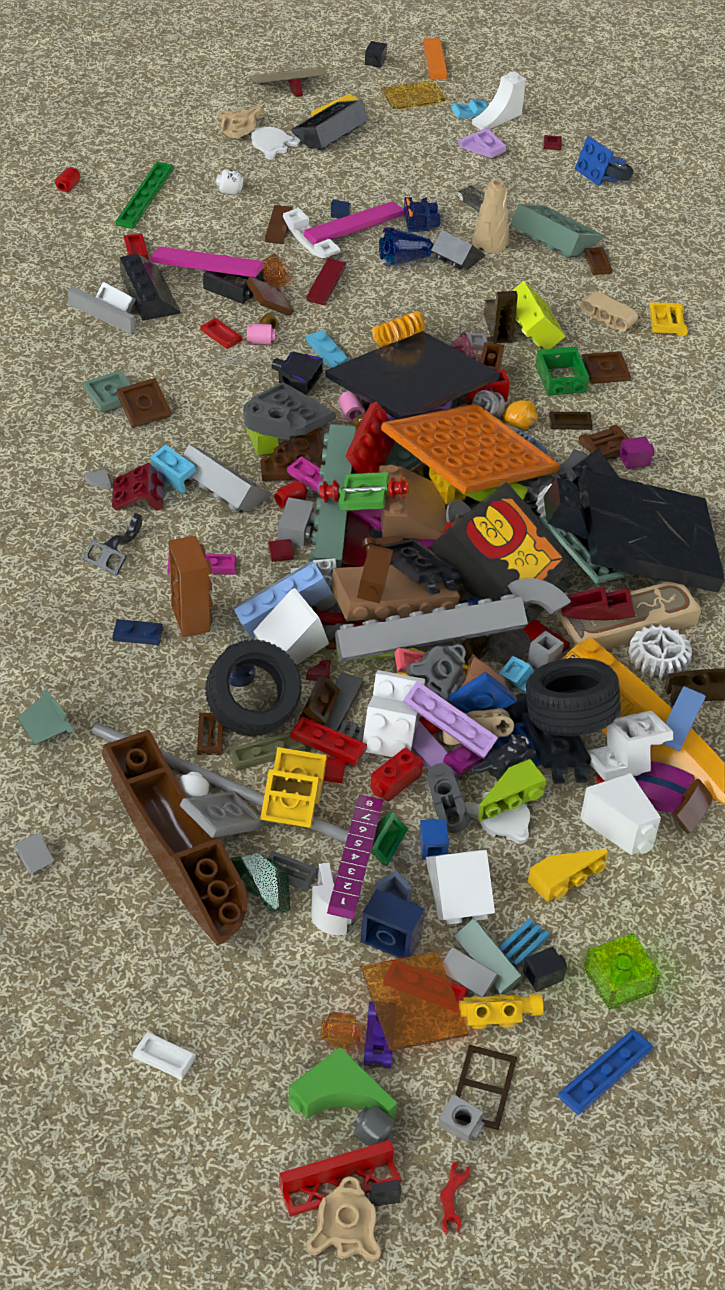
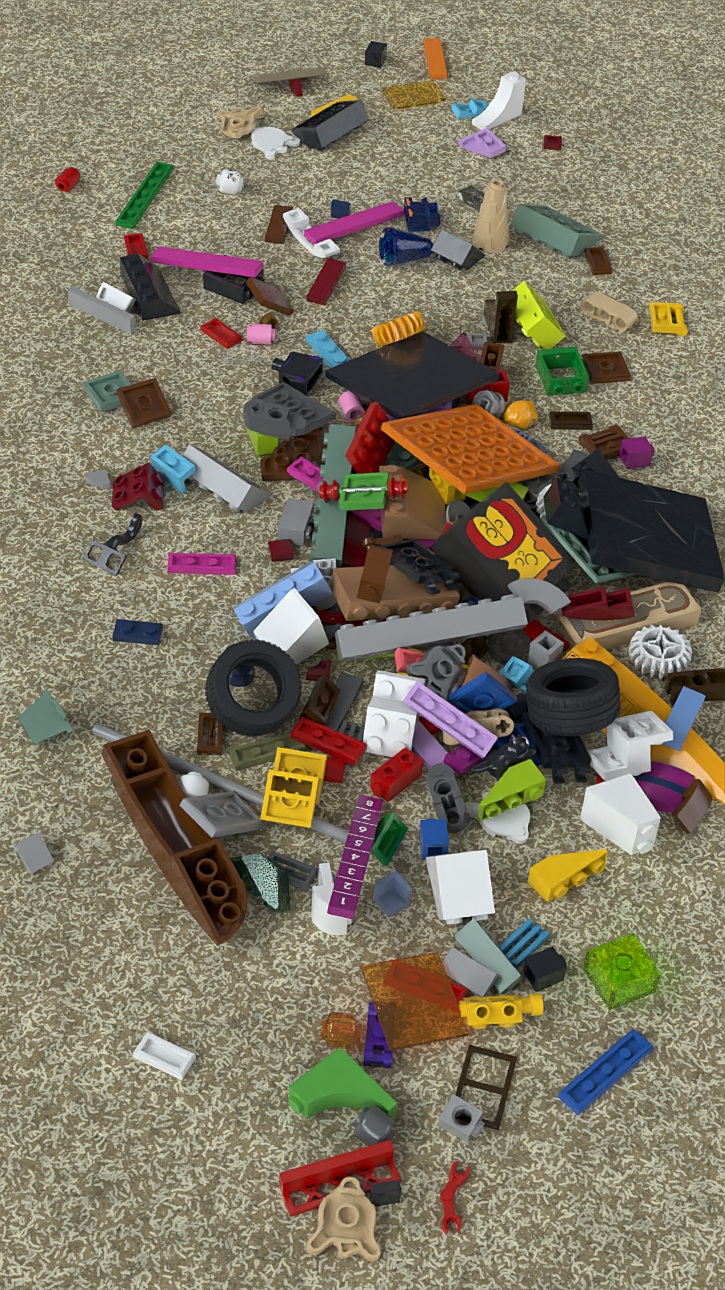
dark orange brick [168,535,213,638] -> none
clear orange wing [262,253,289,288] -> none
red brick [274,480,308,509] -> none
dark blue brick [360,889,425,962] -> none
blue plate [574,136,634,186] -> none

